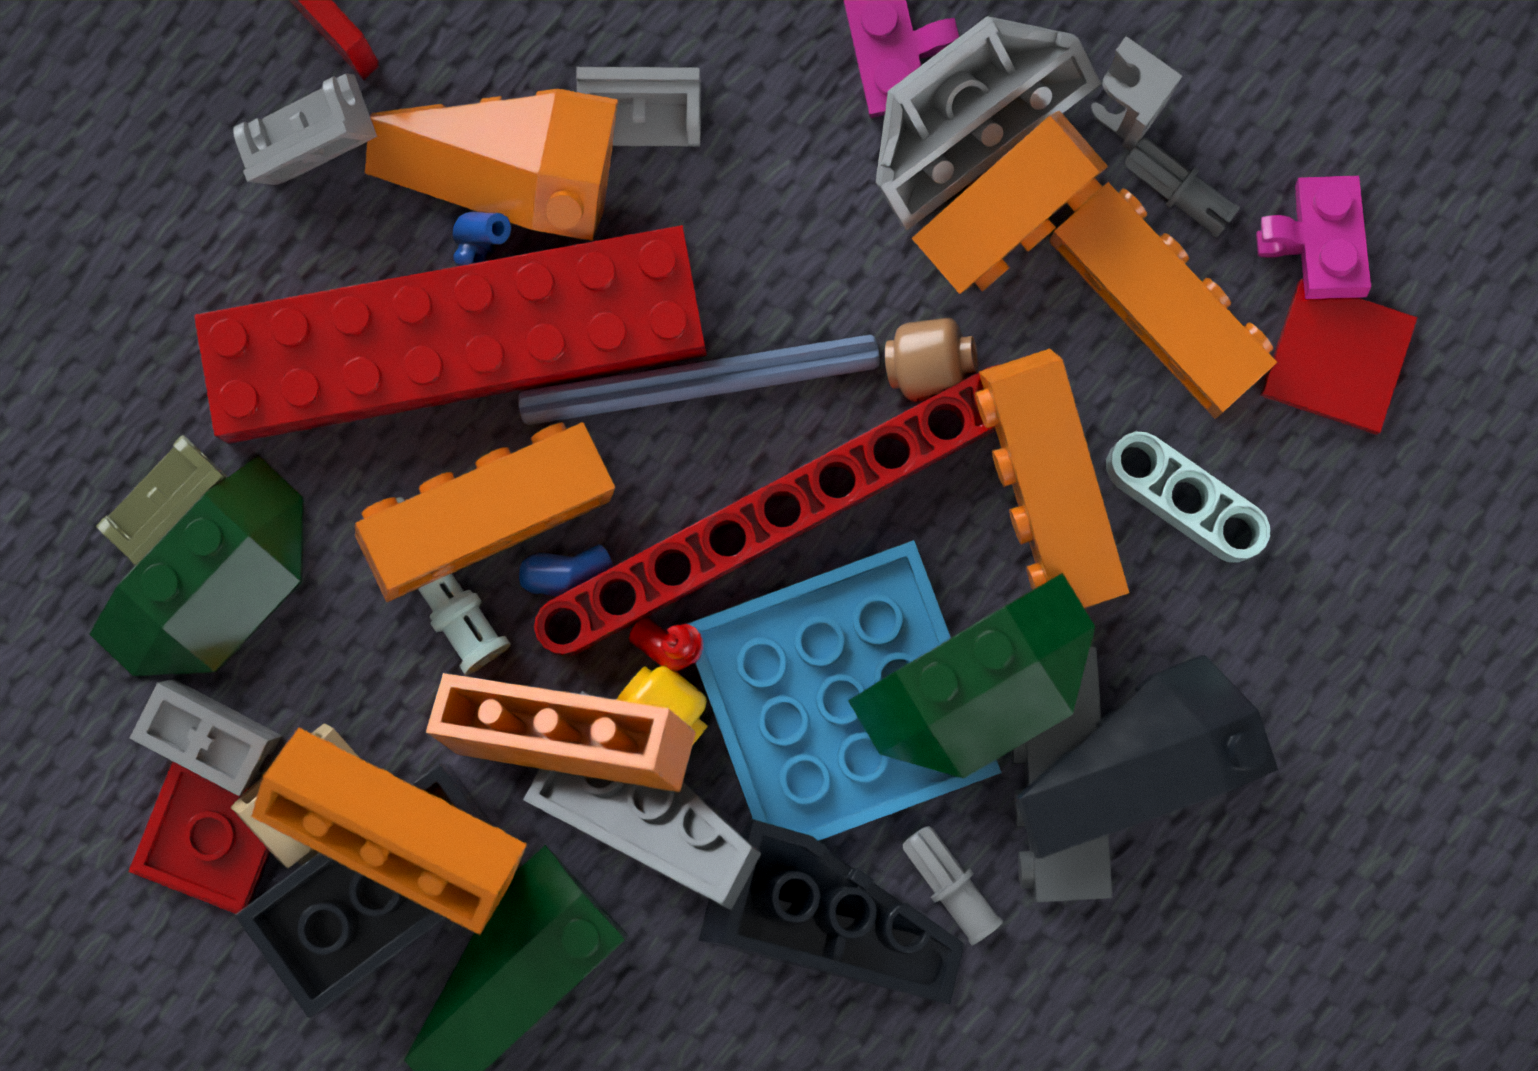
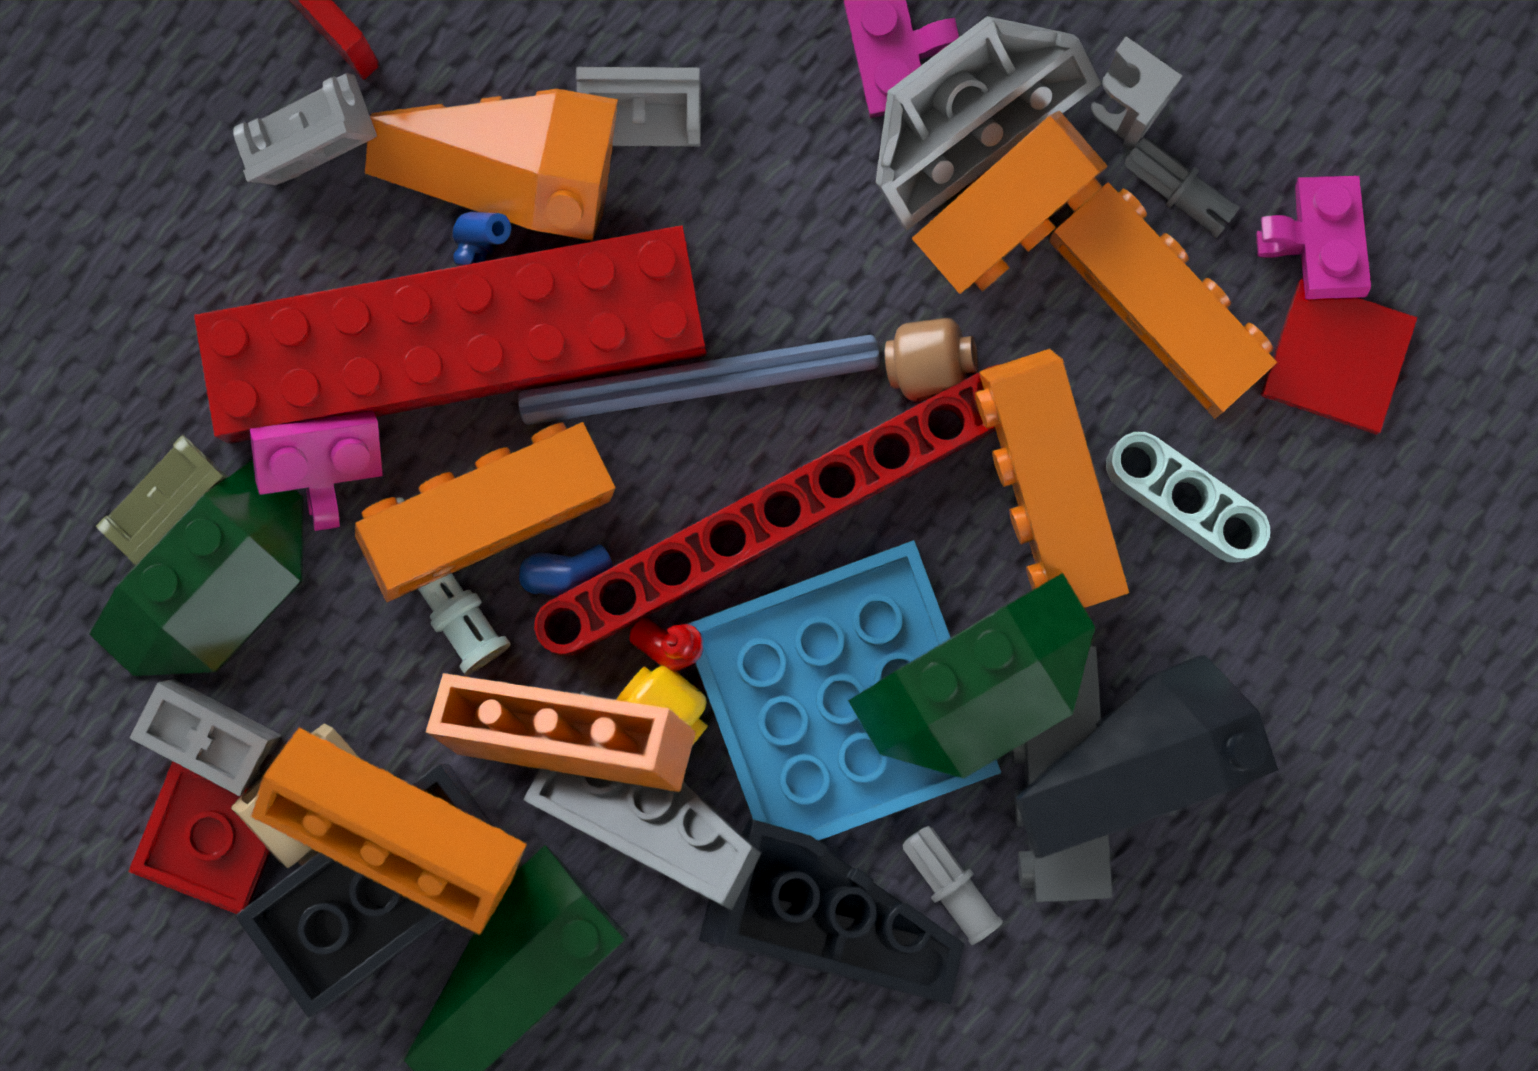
none -> dark pink plate [250,411,383,531]

